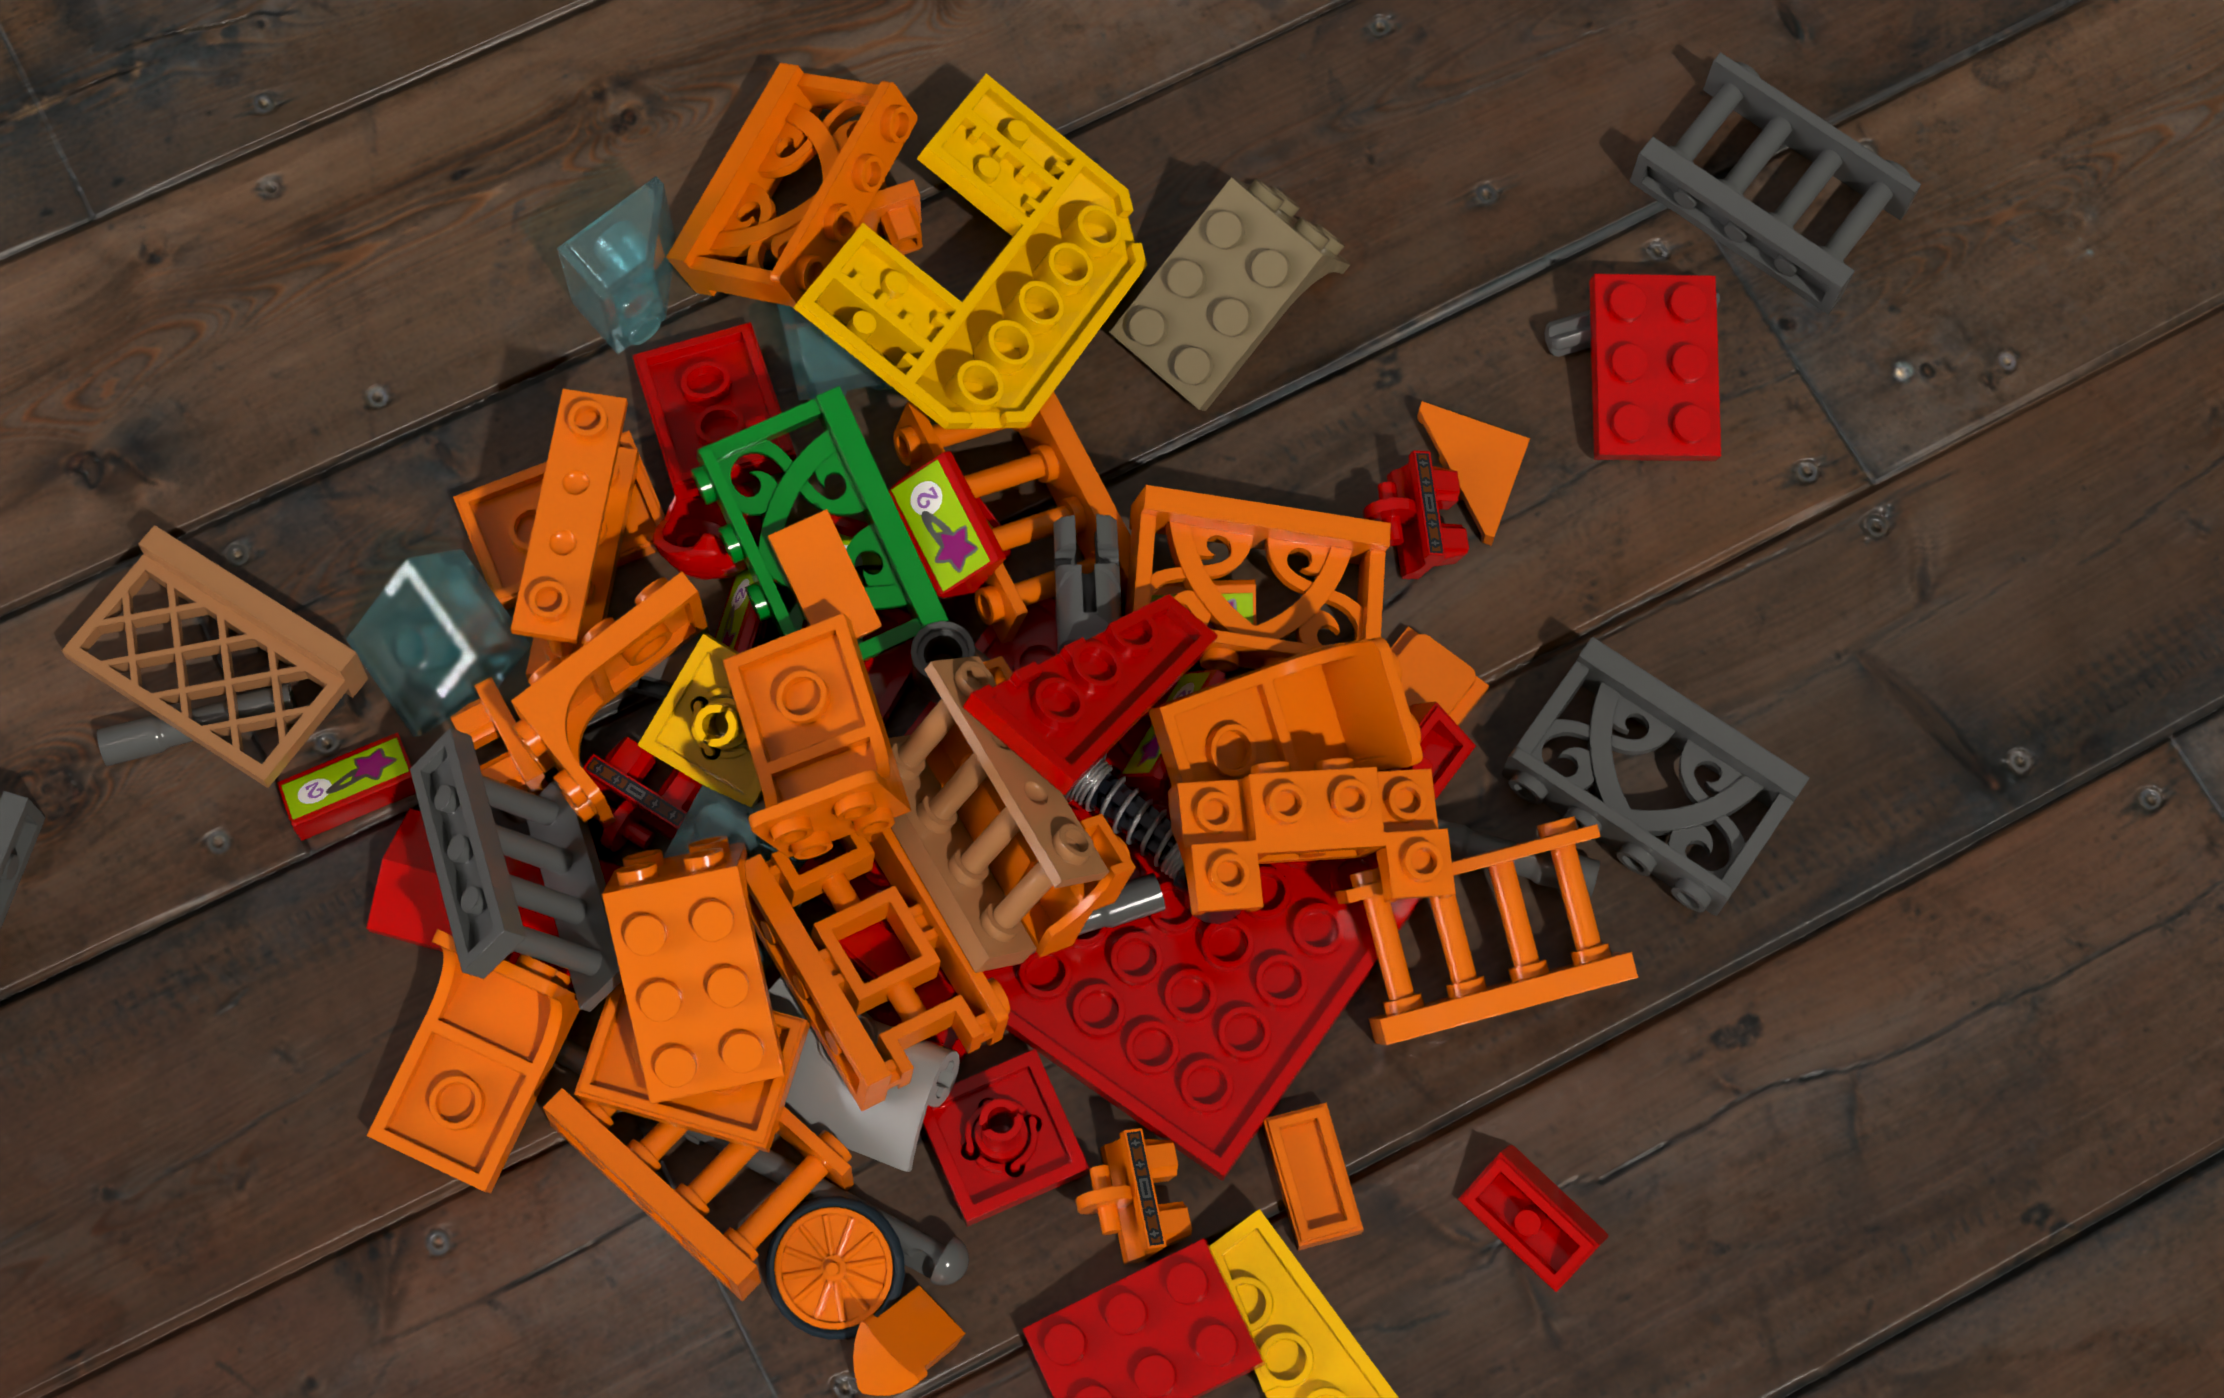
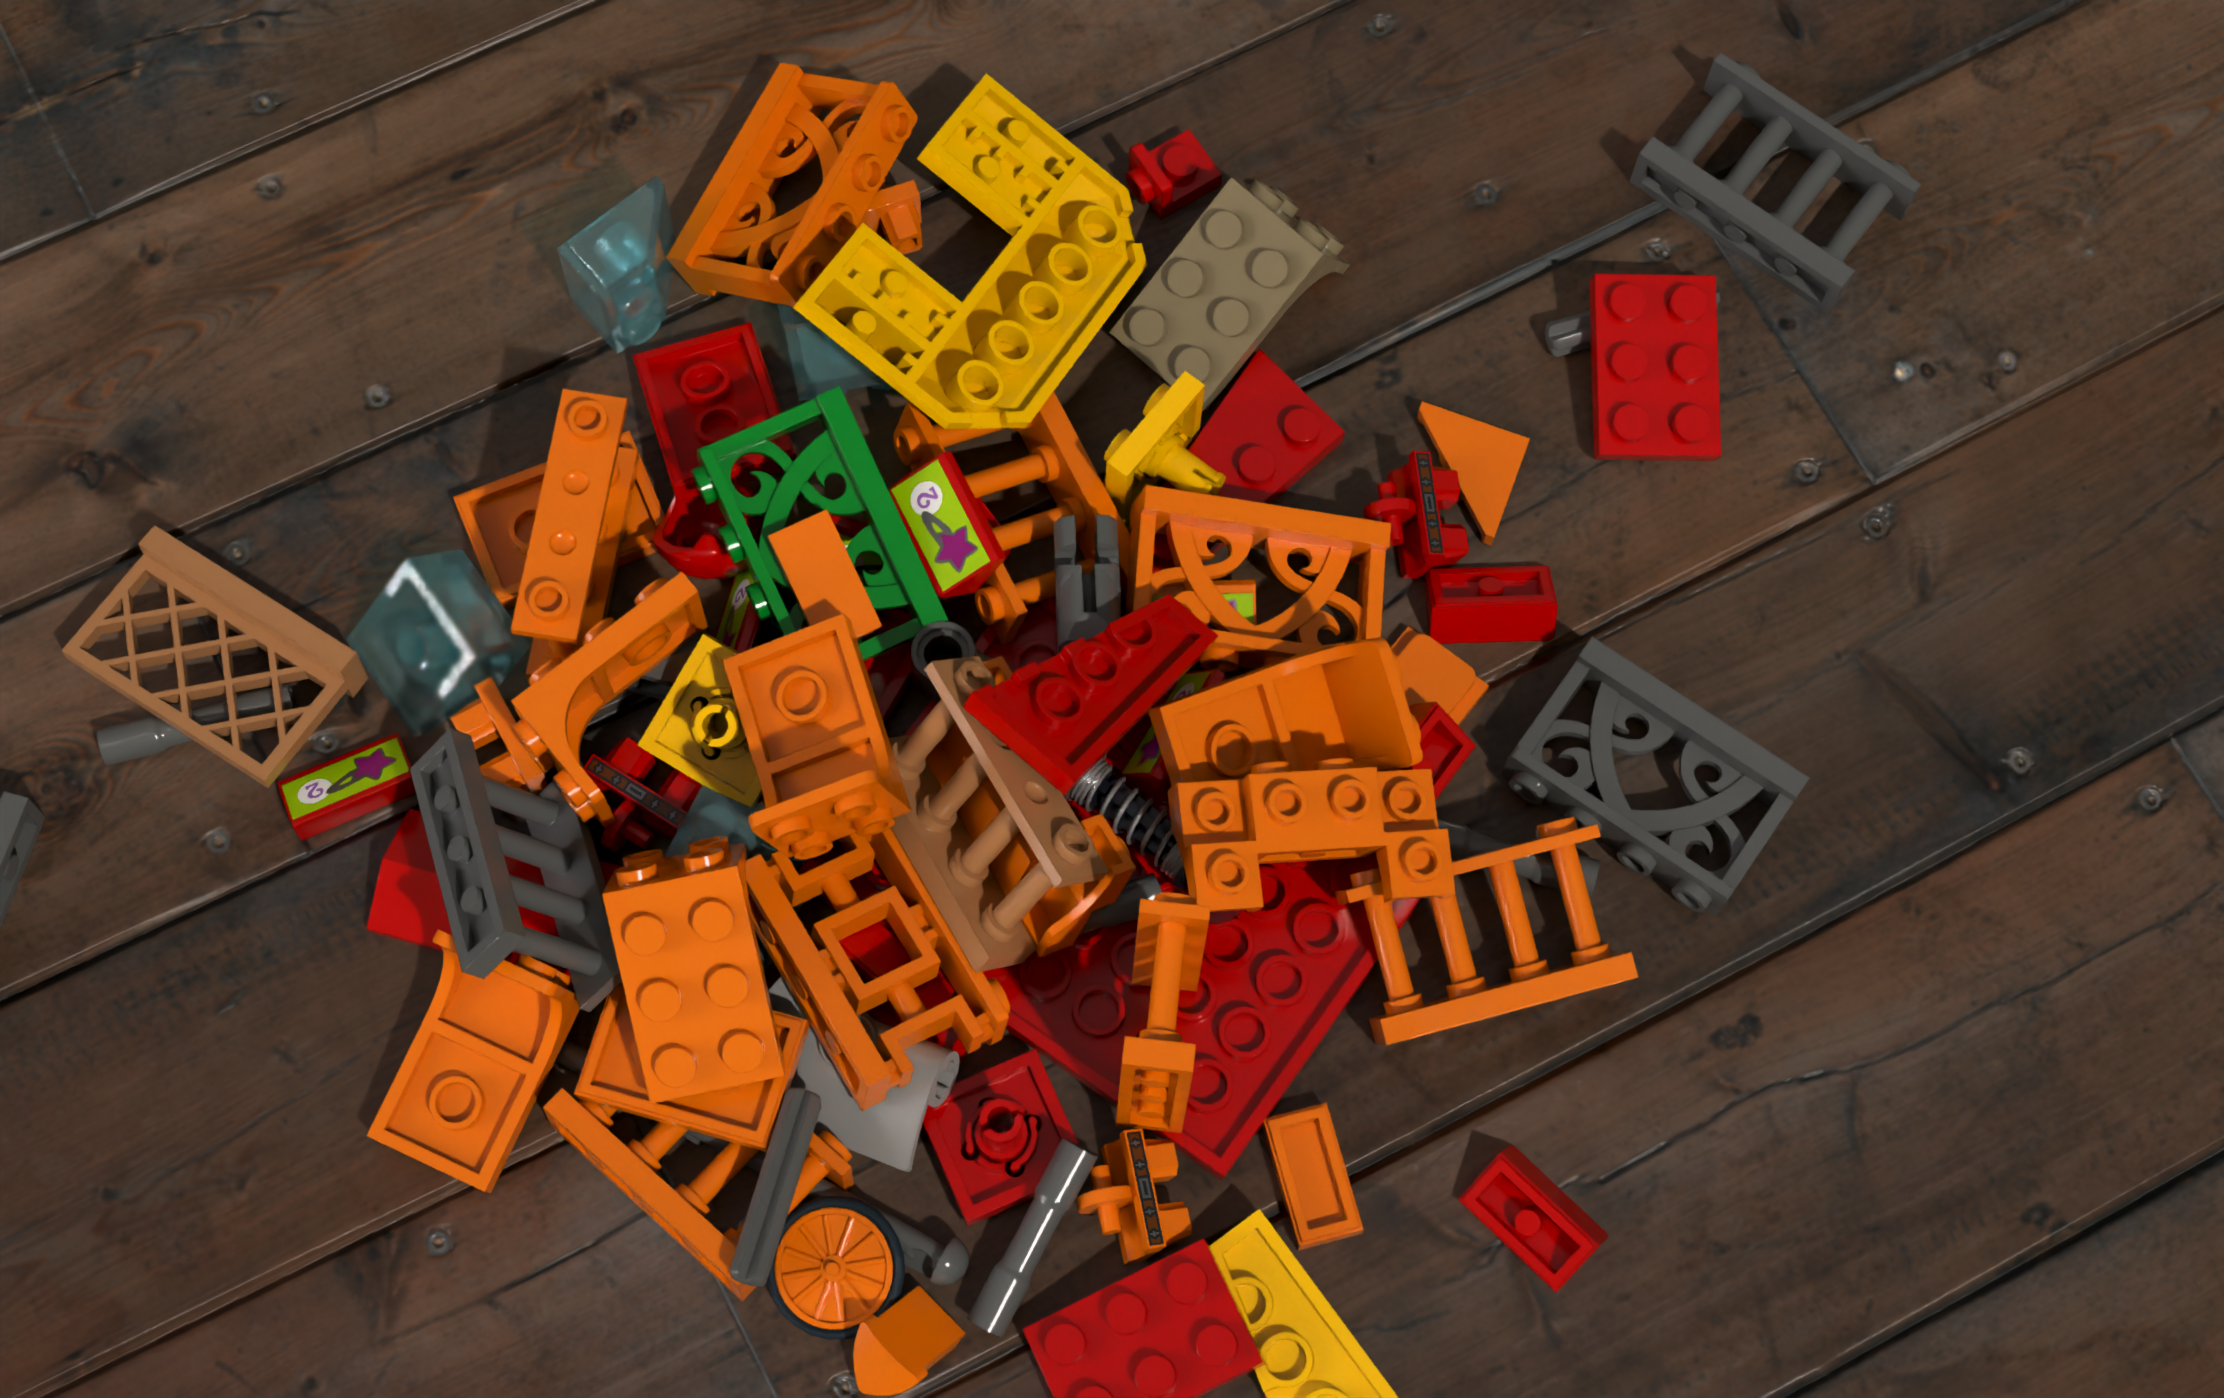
none -> dark grey axle [730,1087,821,1287]
none -> dark grey piece [967,1137,1098,1337]
none -> yellow plate [1103,371,1226,524]
none -> orange fence [1115,893,1211,1133]
none -> red bracket [1125,129,1222,220]
none -> red wing [1130,348,1345,574]
none -> red slope [1424,566,1558,644]

